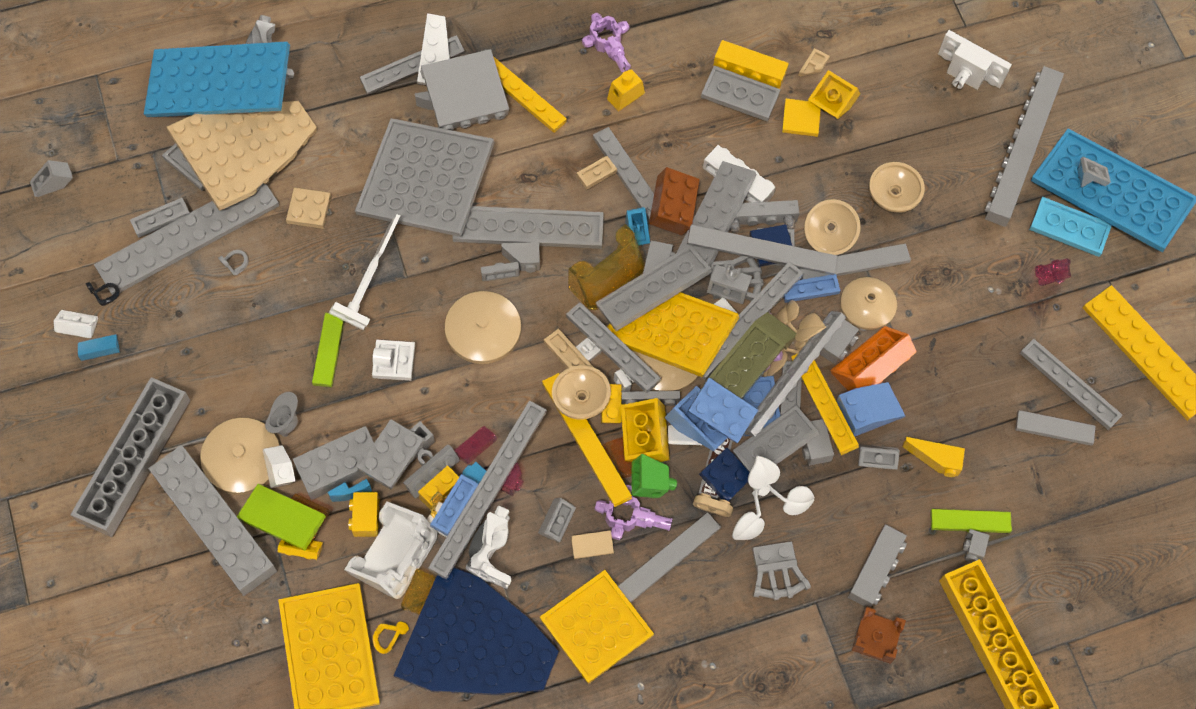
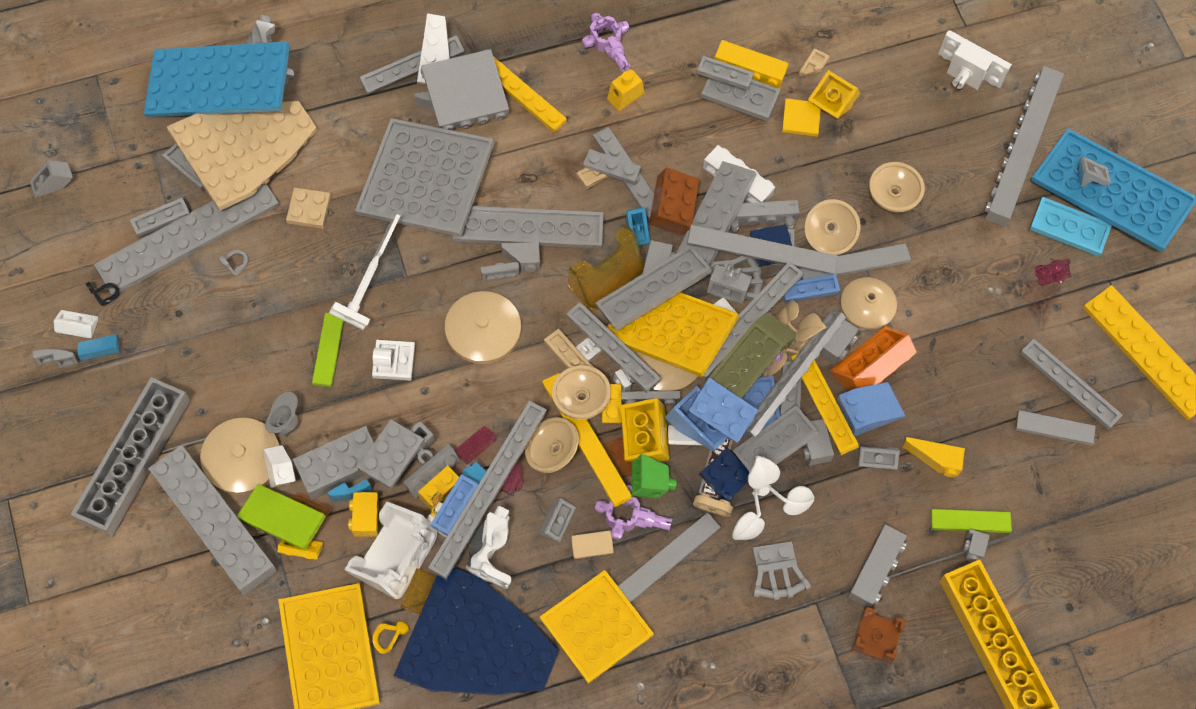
none -> light grey slope [33,349,79,368]
none -> tan dish [525,417,579,473]
none -> light grey plate [583,149,641,185]
none -> light grey plate [697,56,754,91]

